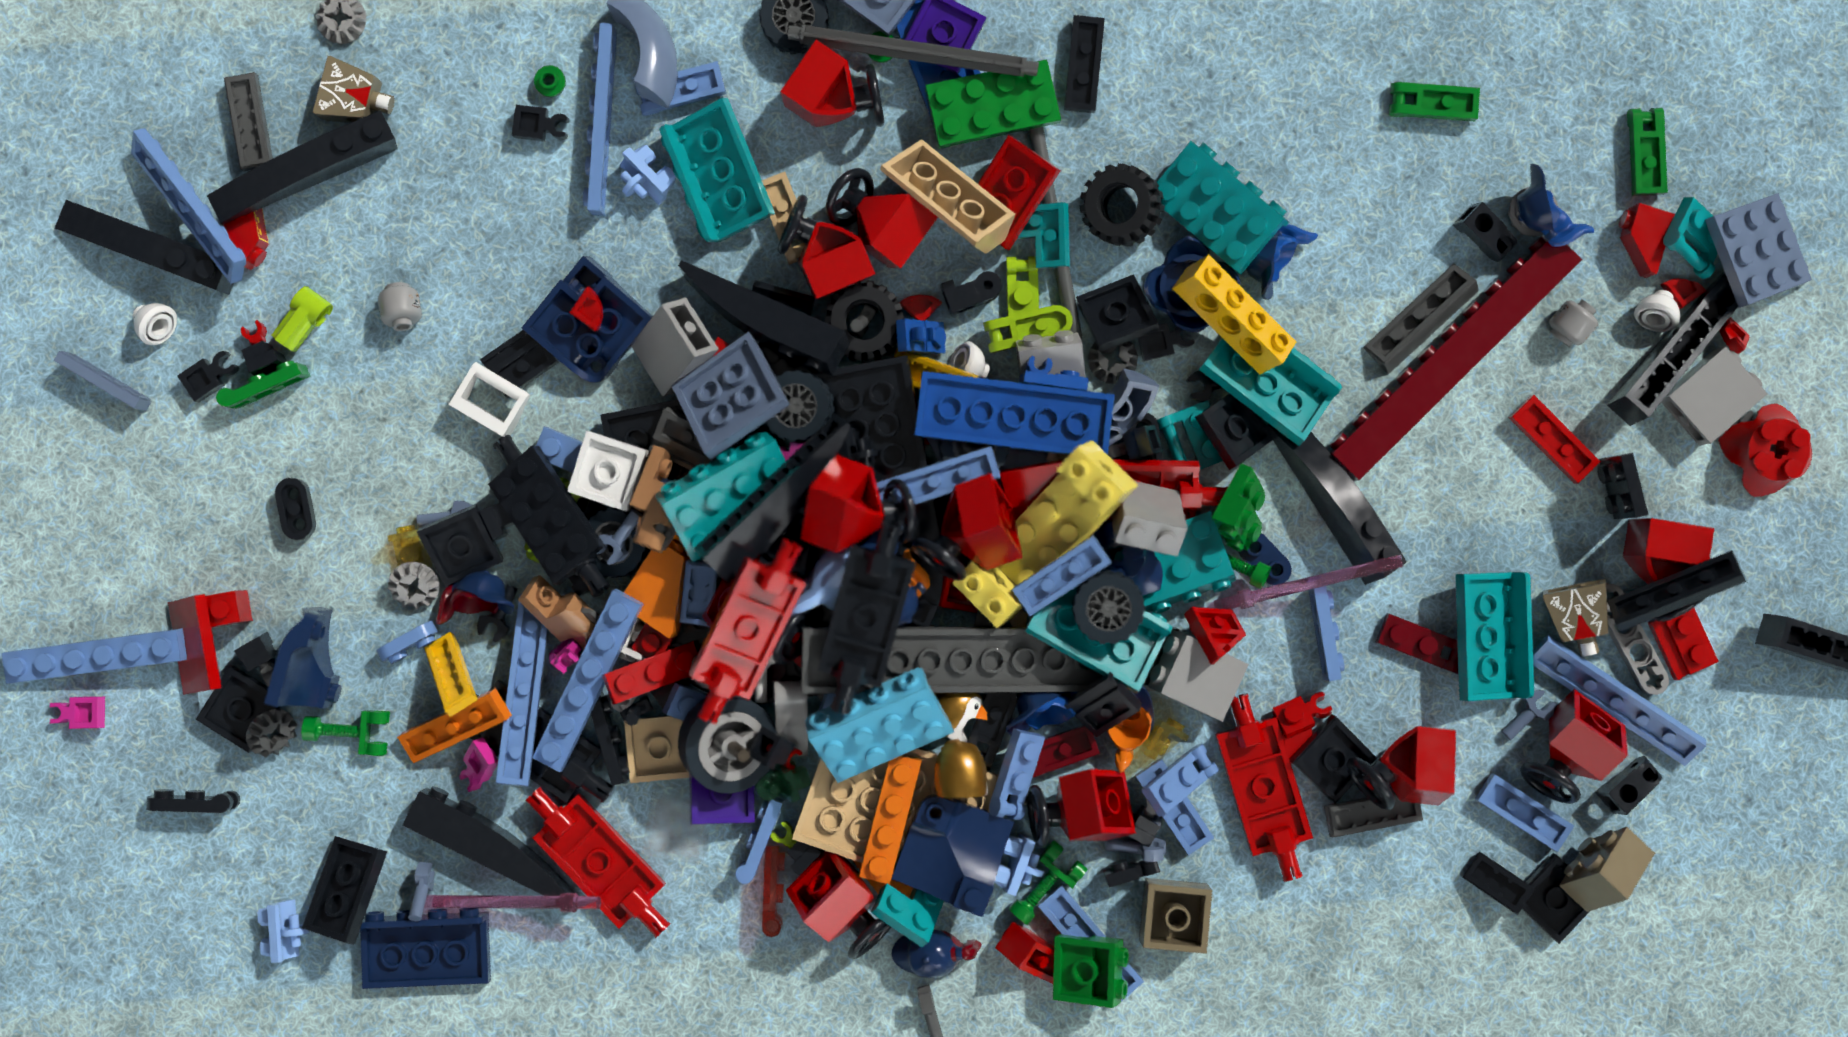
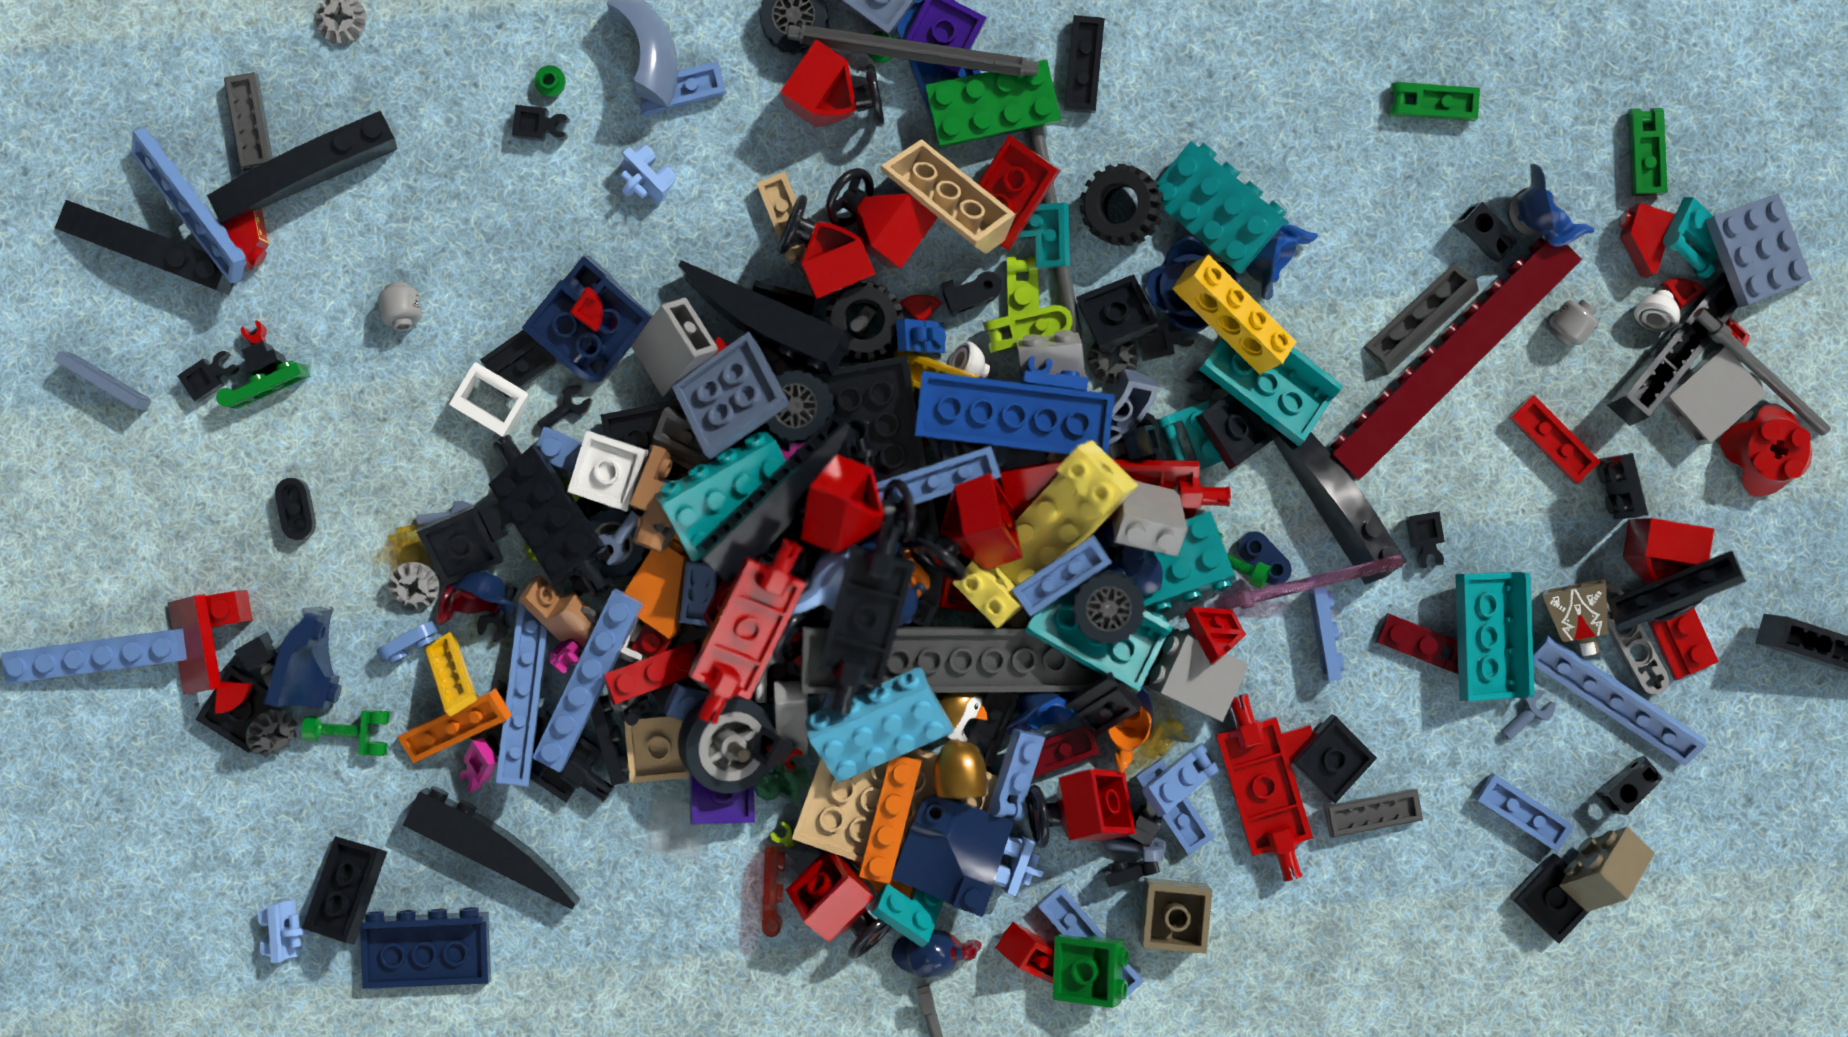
dark pink plate [49,696,105,729] -> none
white brick [133,303,177,345] -> none
black plate [146,789,241,813] -> none
lime piece [271,286,333,352] -> none
dark tan torso [312,56,395,123] -> none
sand blue bar [409,862,435,921] -> none
clear pink bar [424,893,601,912] -> none
red plate [525,787,670,938] -> none
medium blue plate [583,23,617,216] -> none
teal bracket [659,97,775,242] -> none
medium blue plate [735,796,785,884] -> none
green bar [1009,840,1088,925] -> none
green plate [1212,463,1265,552] -> none
red plate [1272,692,1333,739] -> none
red piece [1347,726,1456,810] -> none
black plate [1462,852,1535,915] -> none
red piece [1520,689,1628,804] -> none
none -> red tile [215,681,252,714]
none -> black bar [537,385,593,430]
none -> black plate [1406,511,1445,568]
none -> dark grey bar [1693,308,1831,436]

